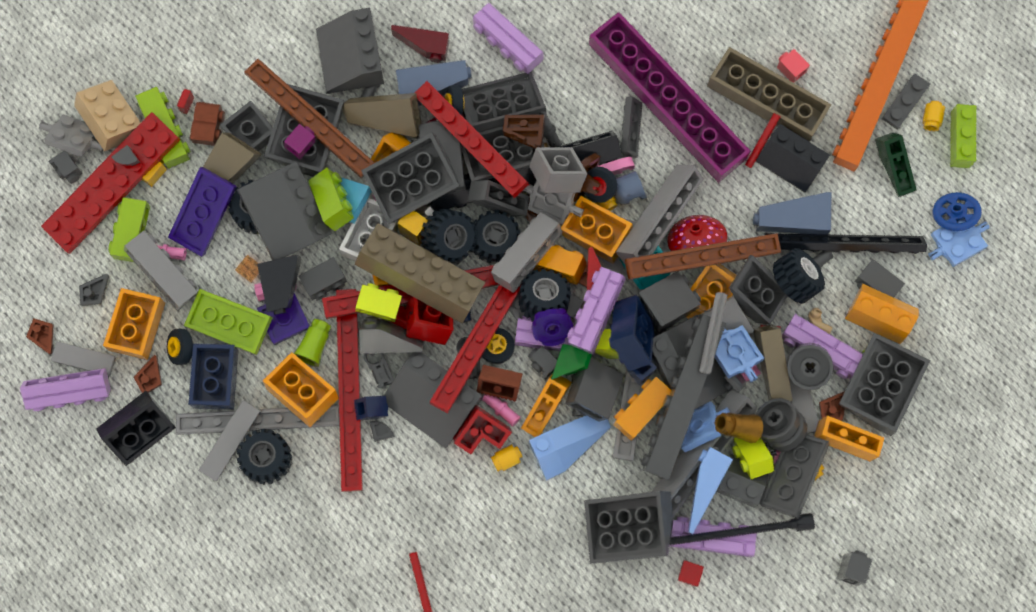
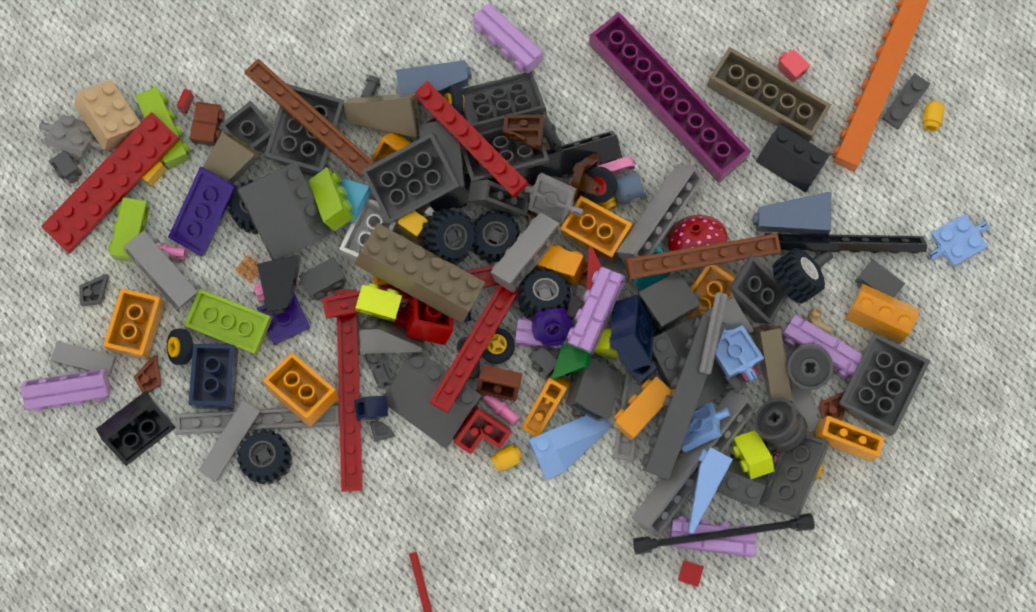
copper piece [26,318,54,355] -> none
dark grey tile [112,145,140,166] -> none
magenta brick [284,124,315,160] -> none
lime plant [294,319,331,367] -> none
dark grey slope [316,7,384,94] -> none
dark red slope [391,25,450,63] -> none
light grey brick [529,147,587,193] -> none
dark grey slope [584,491,673,564] -> none
dark grey plate [620,96,642,158] -> none
pearl gold plant [714,413,763,443] -> none
red bar [745,113,781,168] -> none
dark grey brick [836,550,873,586] -> none
dark green slope [875,132,917,197] -> none
blue plate [932,192,982,231] -> none
lime brick [950,104,976,168] -> none

